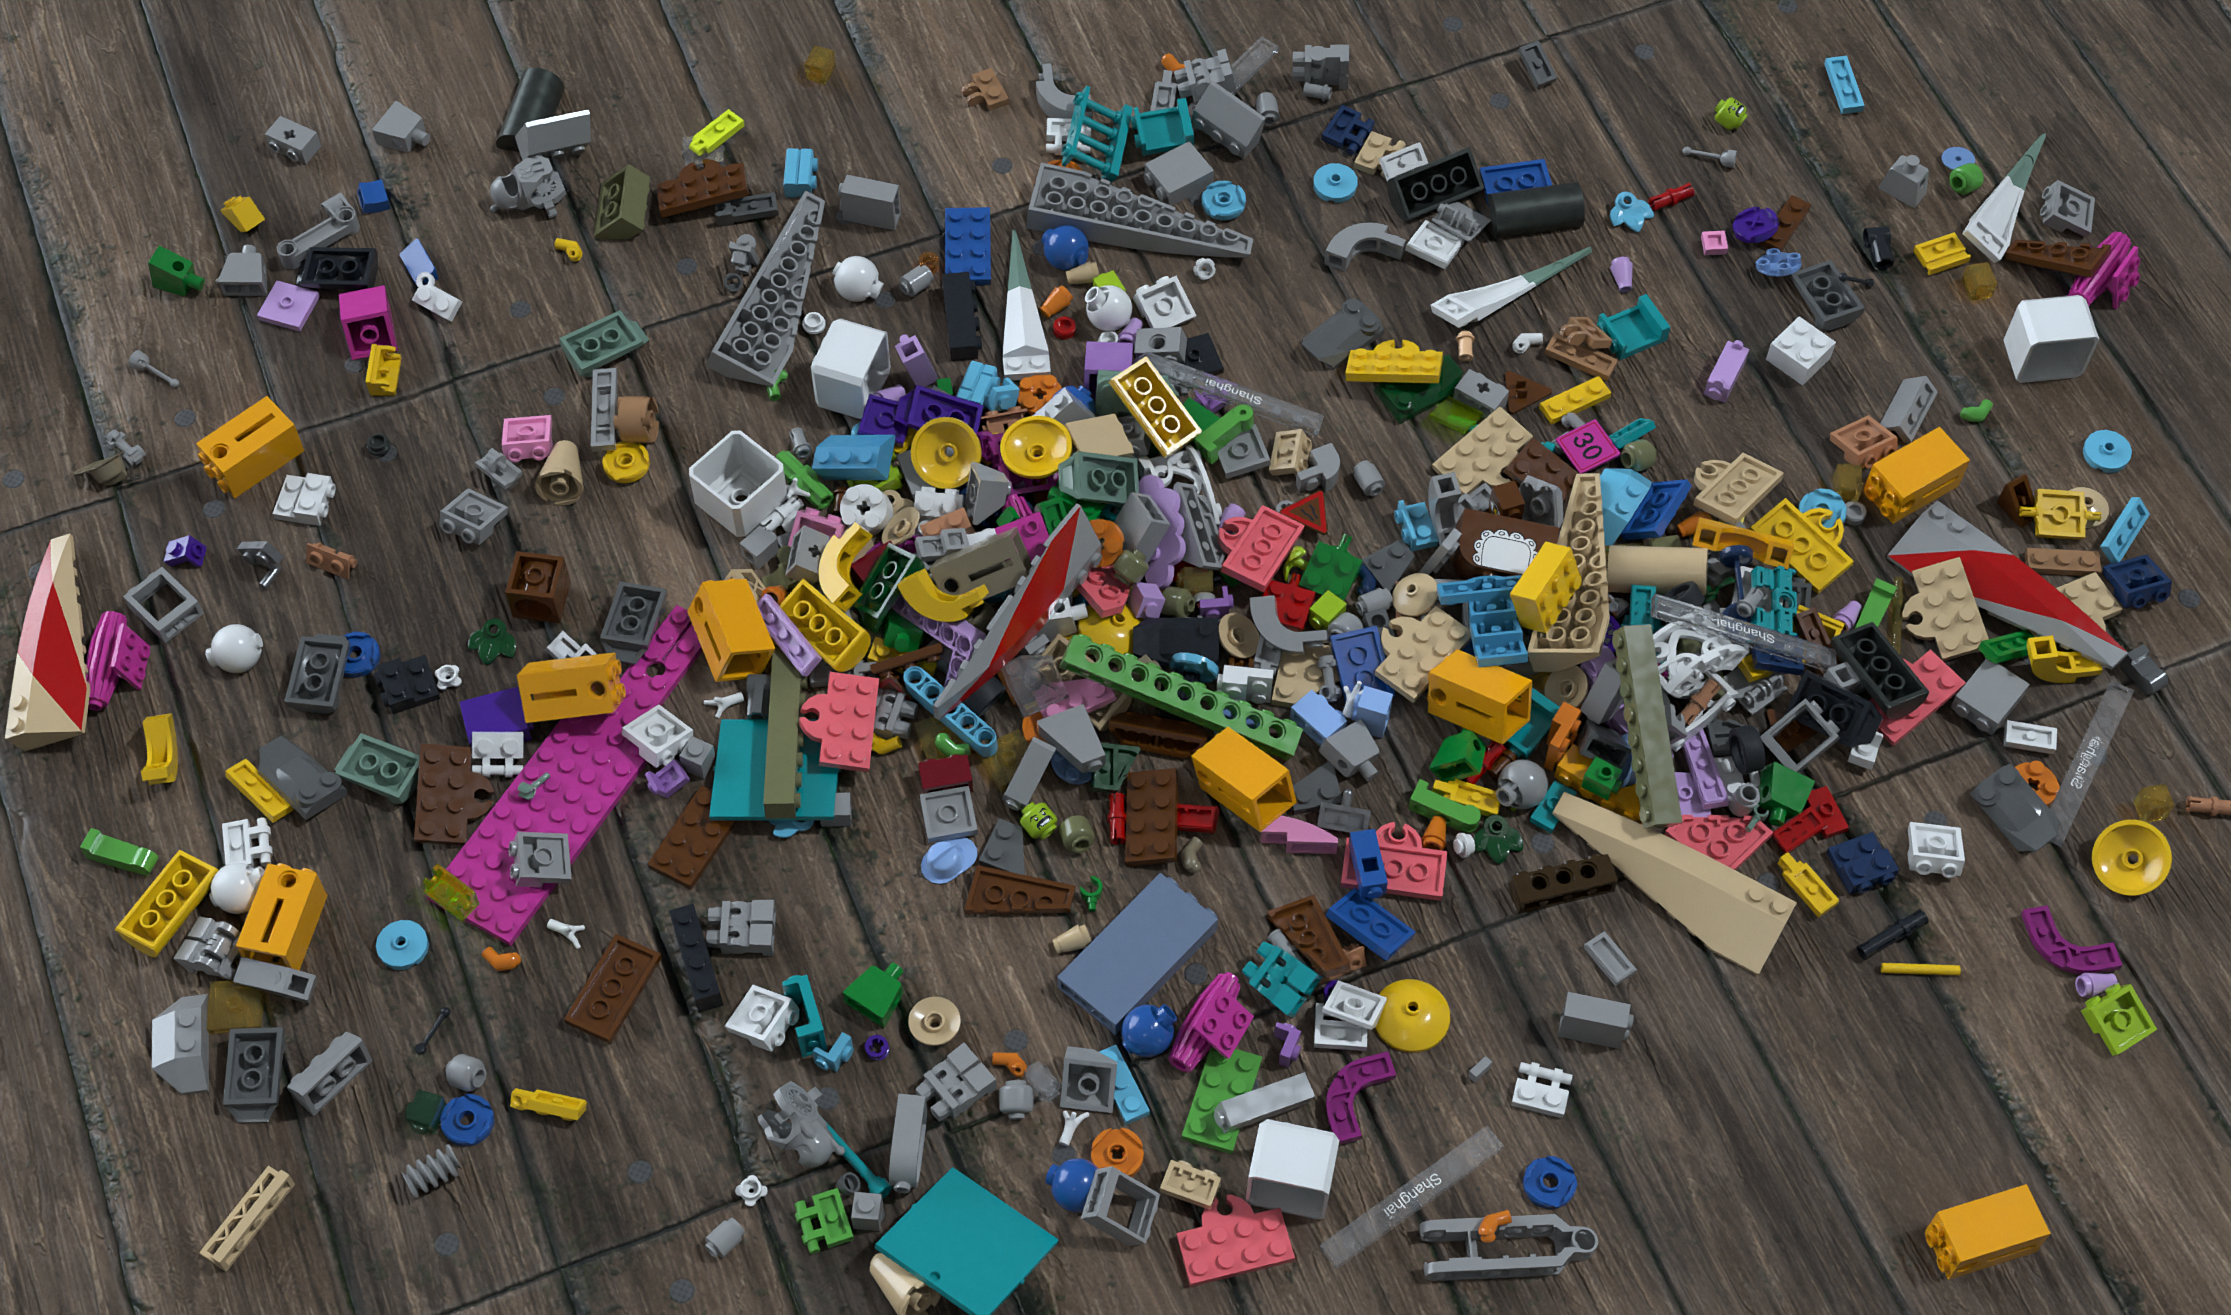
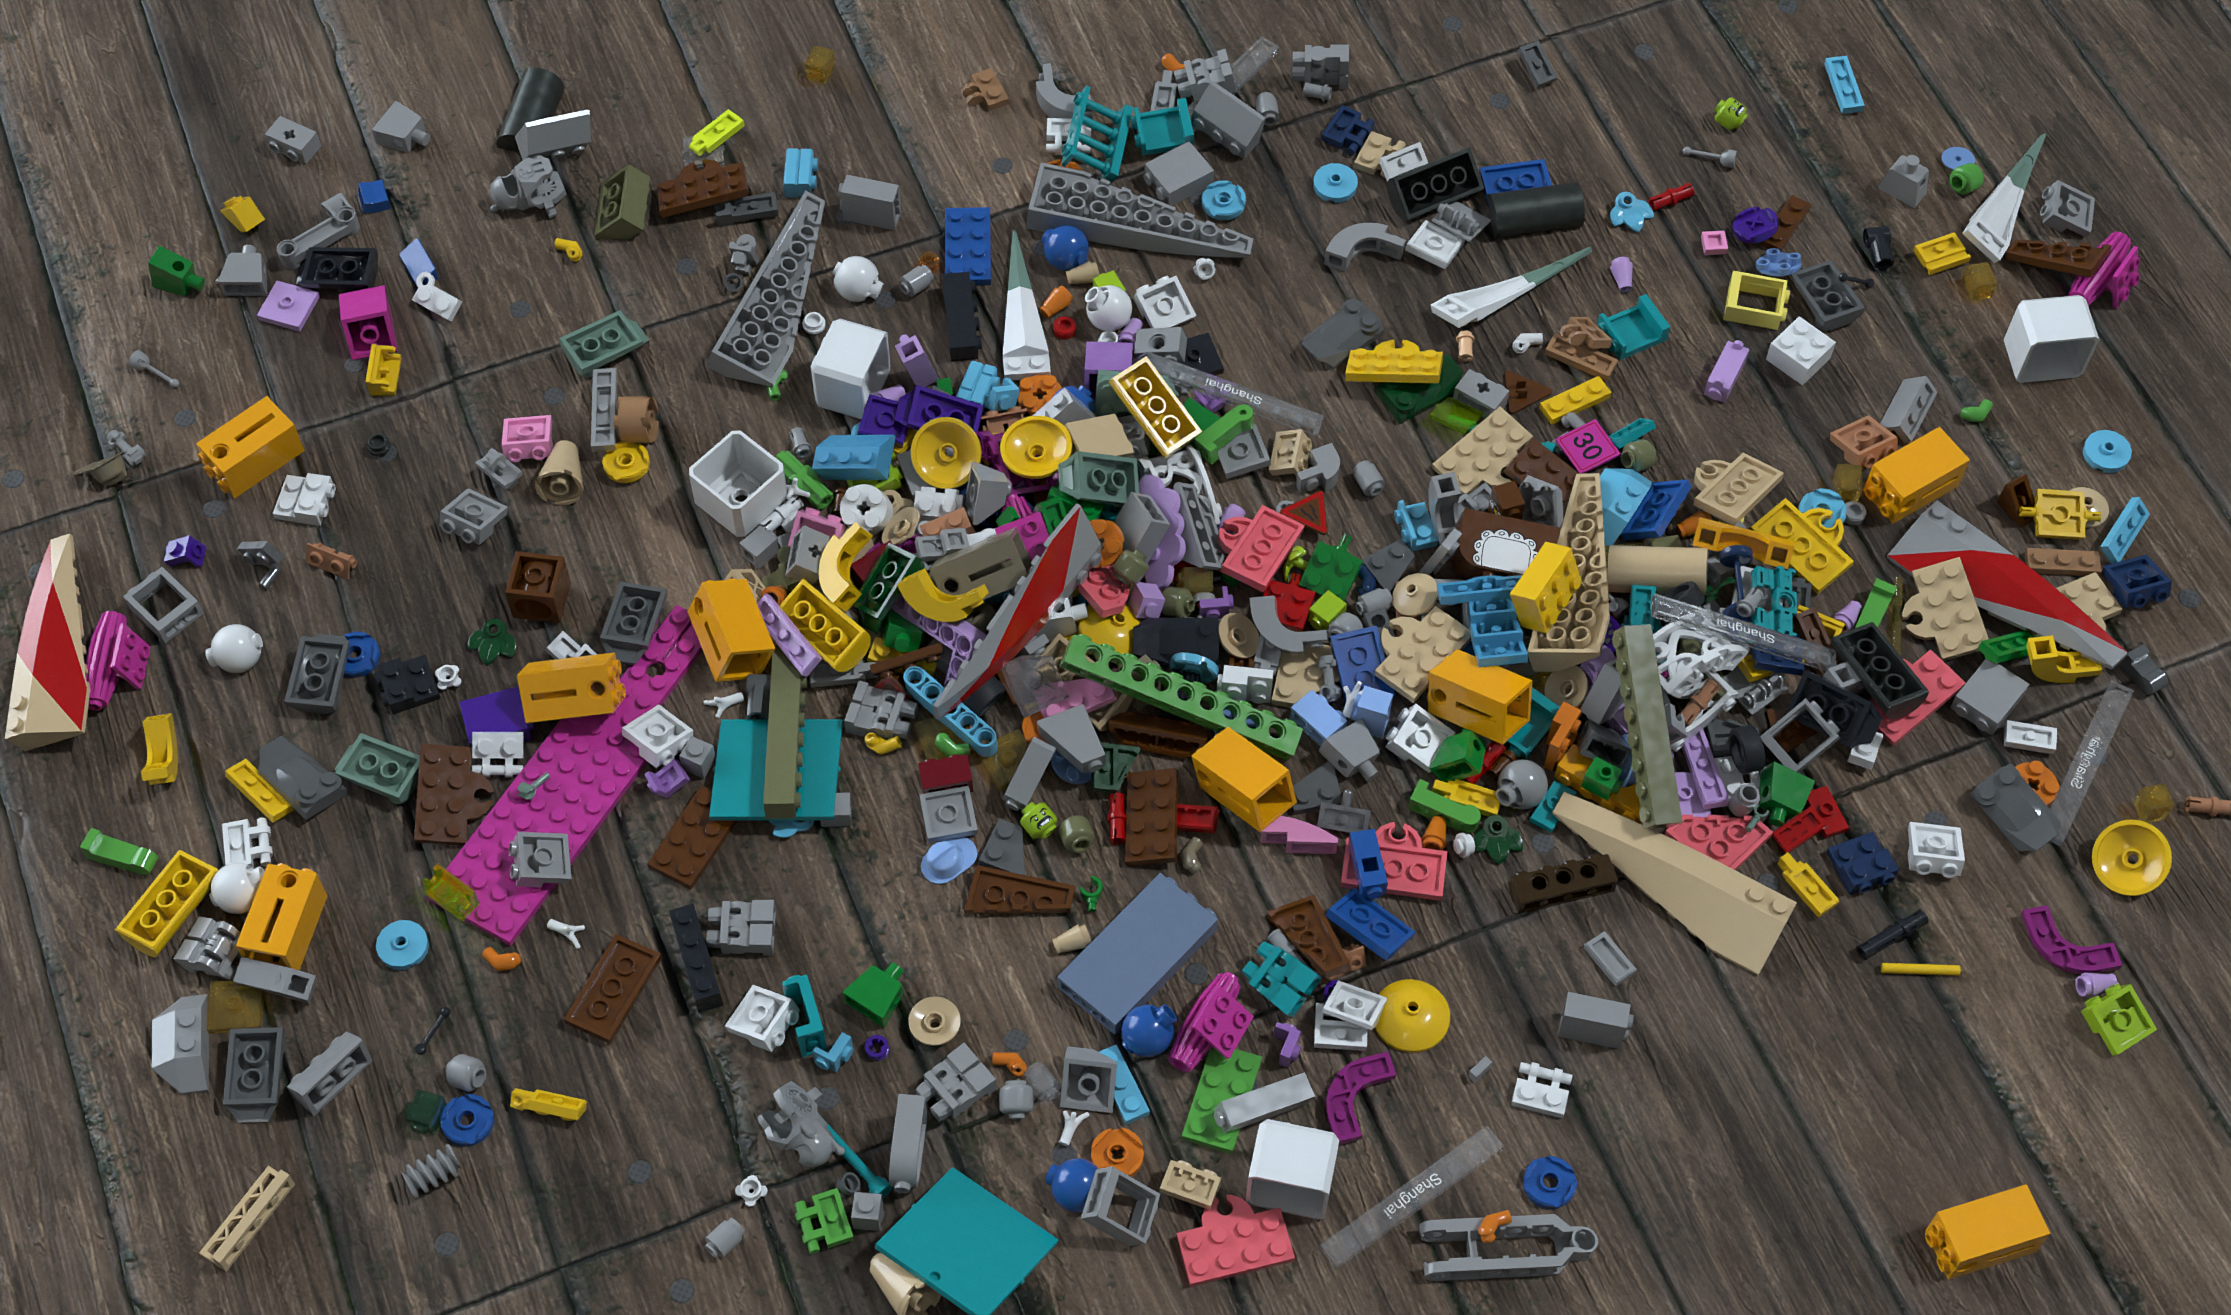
coral plate [799,672,879,772] -> none
none -> white plate [1385,704,1455,773]
none -> light yellow window [1723,271,1790,330]

